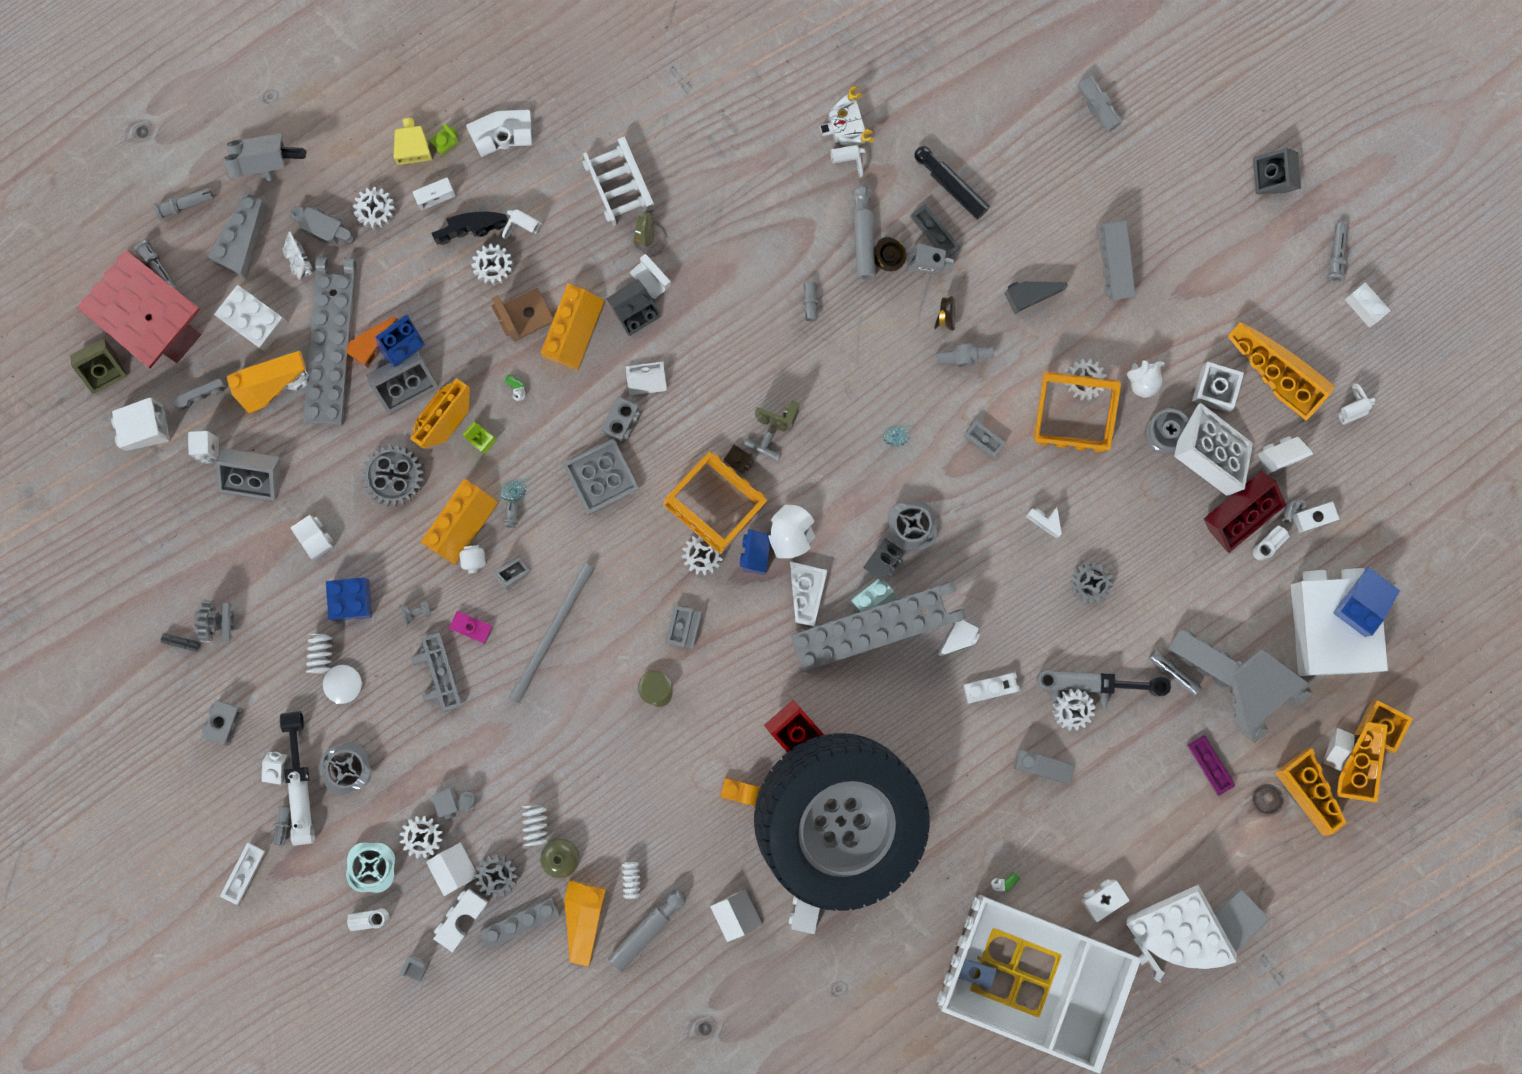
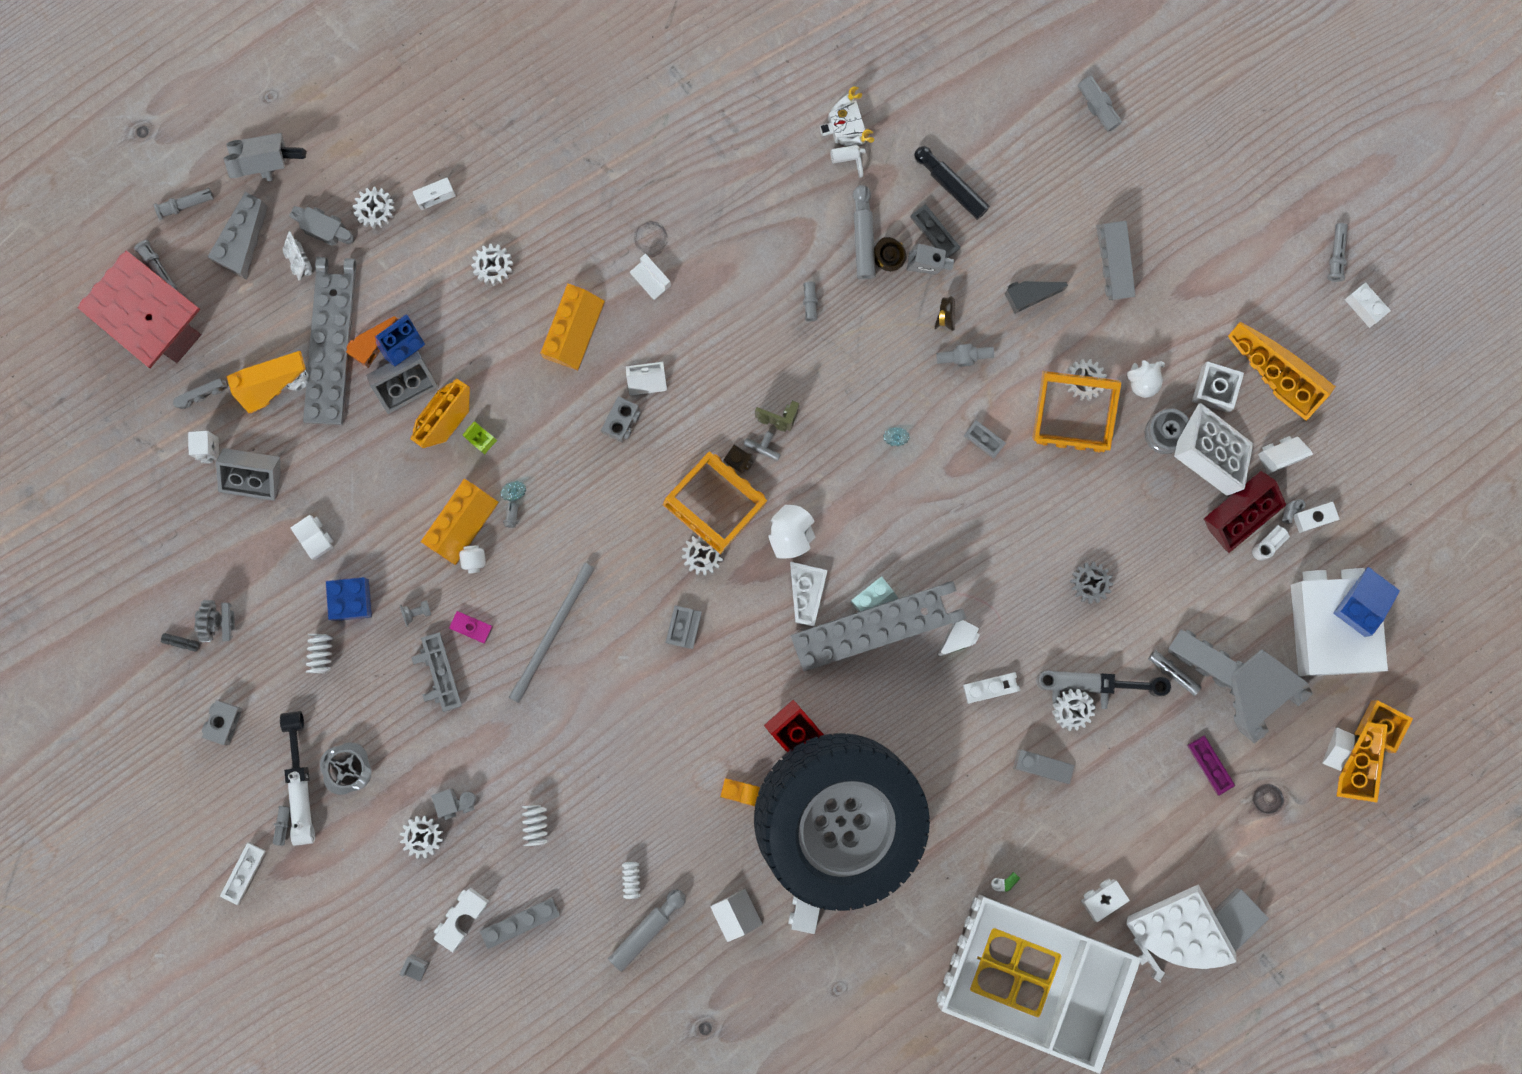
olive slope [70,338,127,394] -> none
white slope [111,398,170,451] -> none
white brick [214,285,288,352] -> none
white bracket [262,752,287,785] -> none
white dish [323,665,363,704] -> none
light aqua piece [346,842,395,893] -> none
white piece [347,908,390,932] -> none
light grey gear [361,444,425,507] -> none
light yellow torso [393,118,432,165] -> none
white slope [426,843,477,896] -> none
lime bracket [429,123,459,156] -> none
black slope [431,211,508,245] -> none
white panel [466,110,532,158] -> none
light grey gear [474,854,518,898] -> none
medium nougat bracket [491,288,553,342] -> none
light grey slope [492,557,531,591] -> none
white piece [502,210,543,239] -> none
arm [504,375,526,401] -> none
olive cylinder [540,839,580,879] -> none
light grey plate [563,438,640,516] -> none
light orange wedge [564,880,607,967] -> none
white fence [582,137,655,226] -> none
dark grey slope [606,279,661,336] -> none
olive piece [633,213,654,247] -> none
olive piece [638,671,672,707] -> none
blue slope [740,530,770,575] -> none
dark grey brick [863,538,904,582] -> none
light grey piece [888,501,937,551] -> none
sand blue piece [958,959,996,988] -> none
white slope [1025,507,1062,539] -> none
dark grey slope [1253,148,1301,194] -> none
light orange wedge [1275,748,1346,836] -> none
white piece [1338,384,1375,425] -> none

